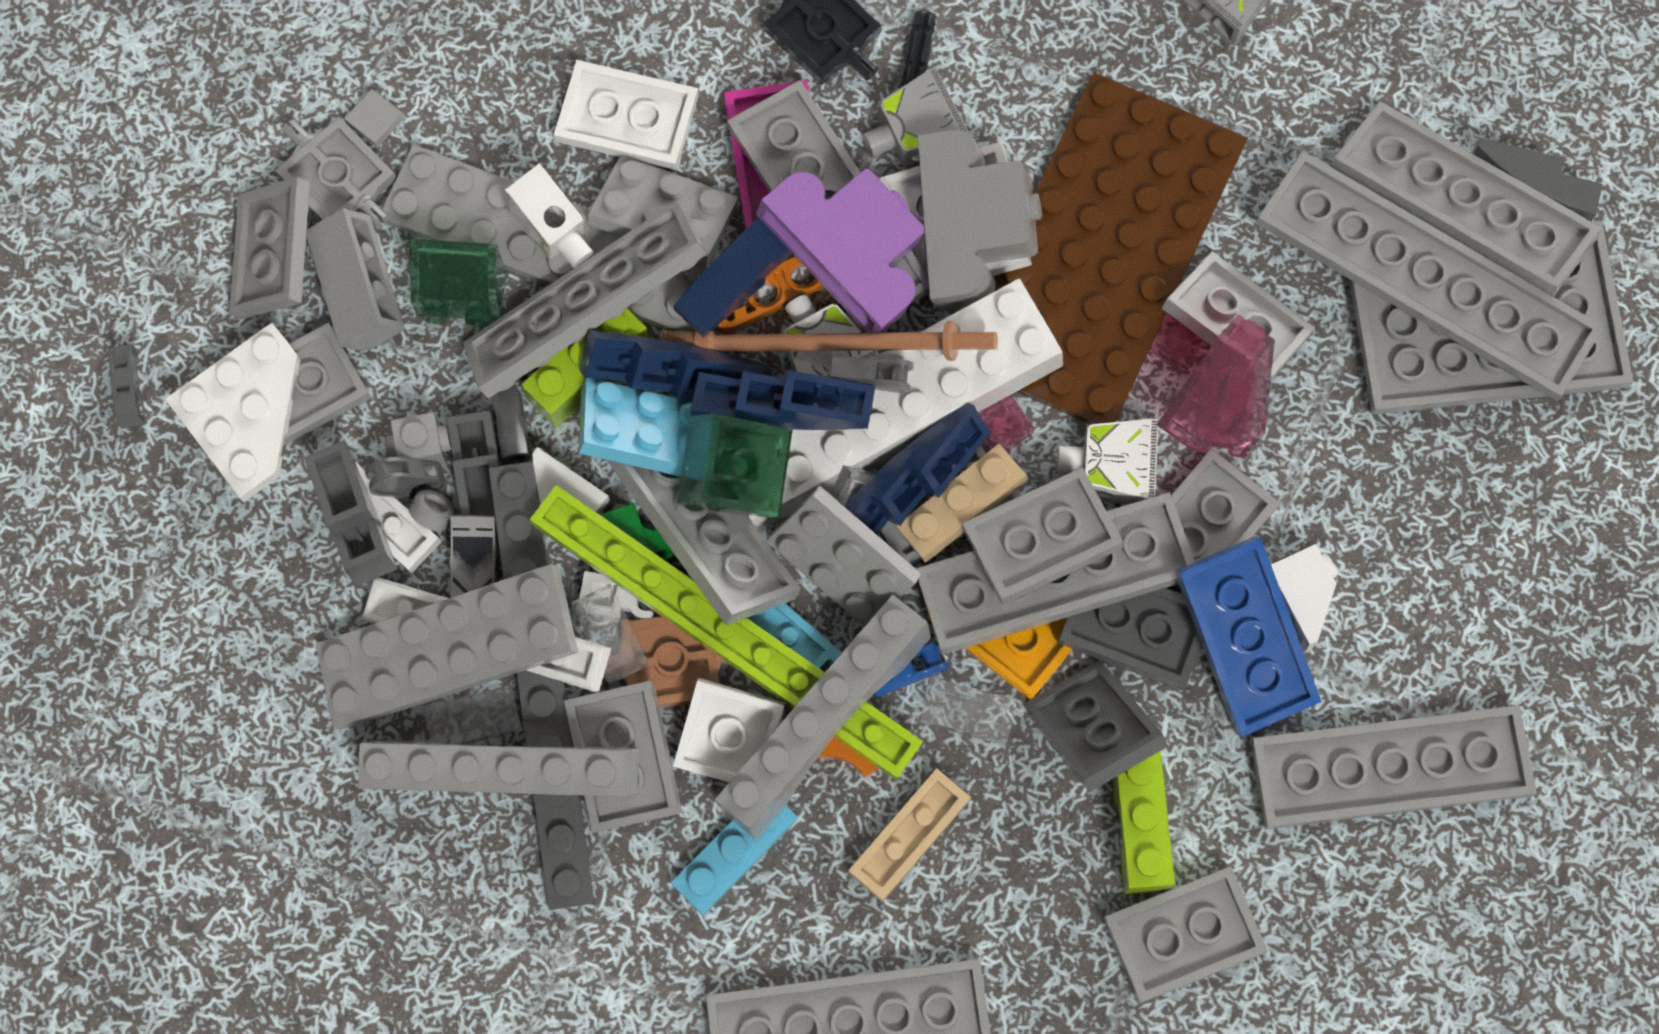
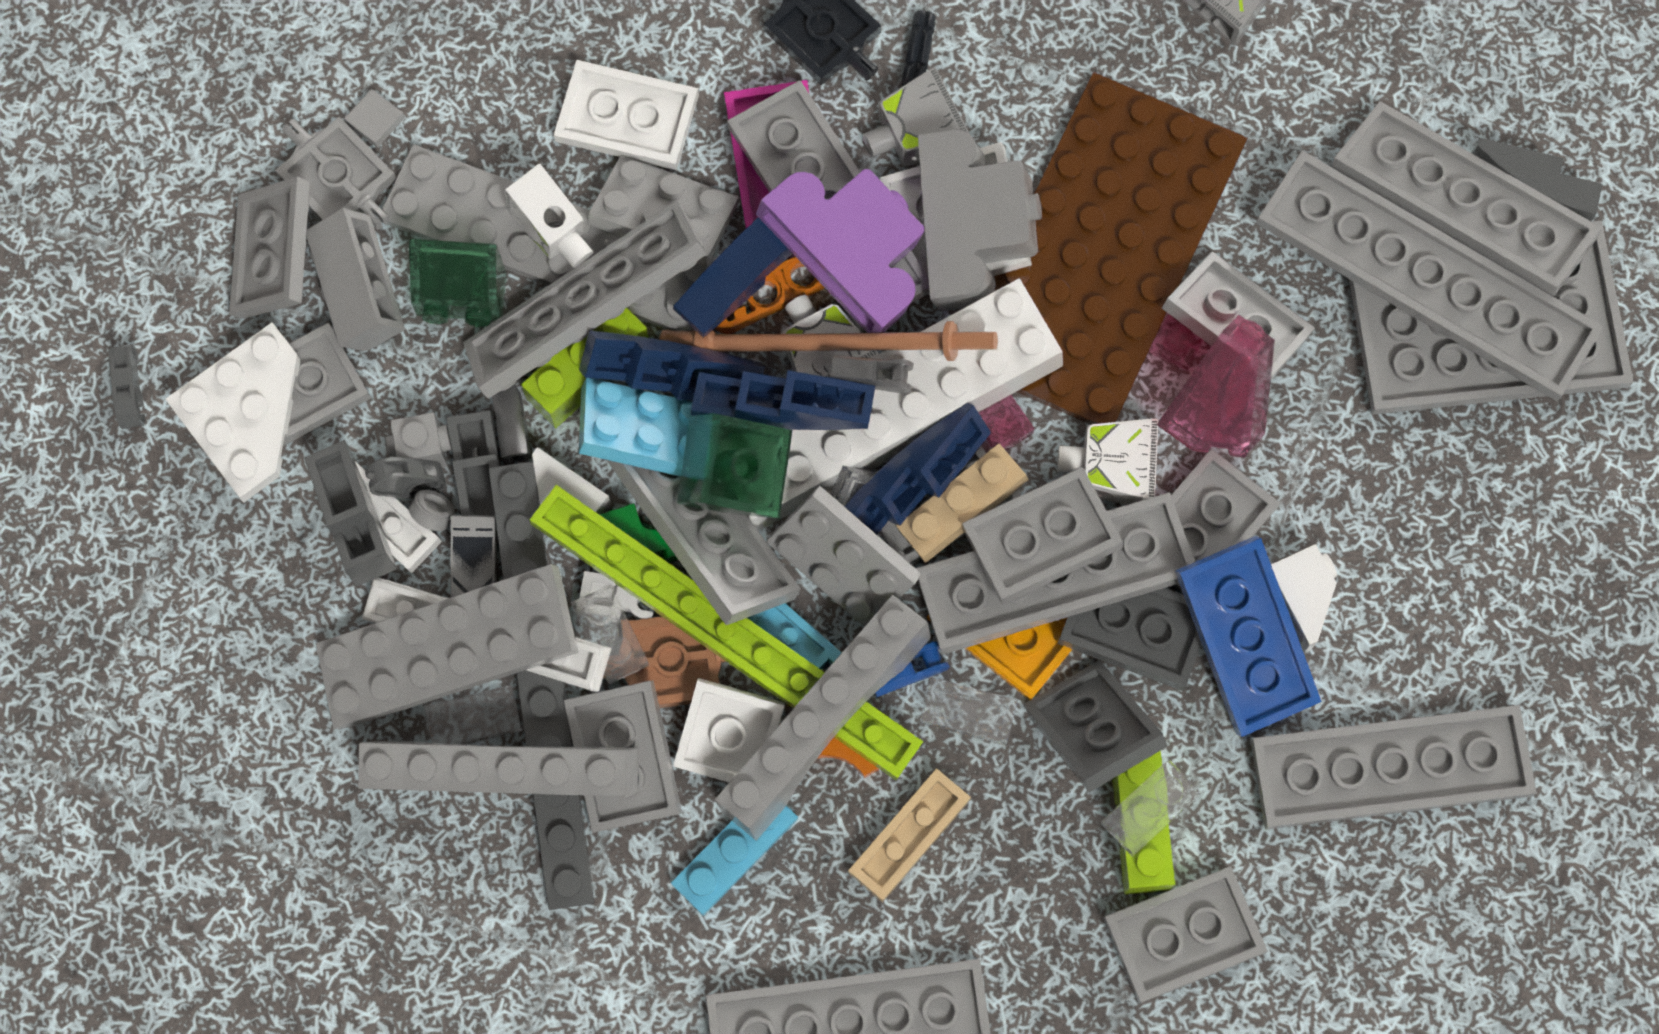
none -> clear plate [1101,759,1201,857]

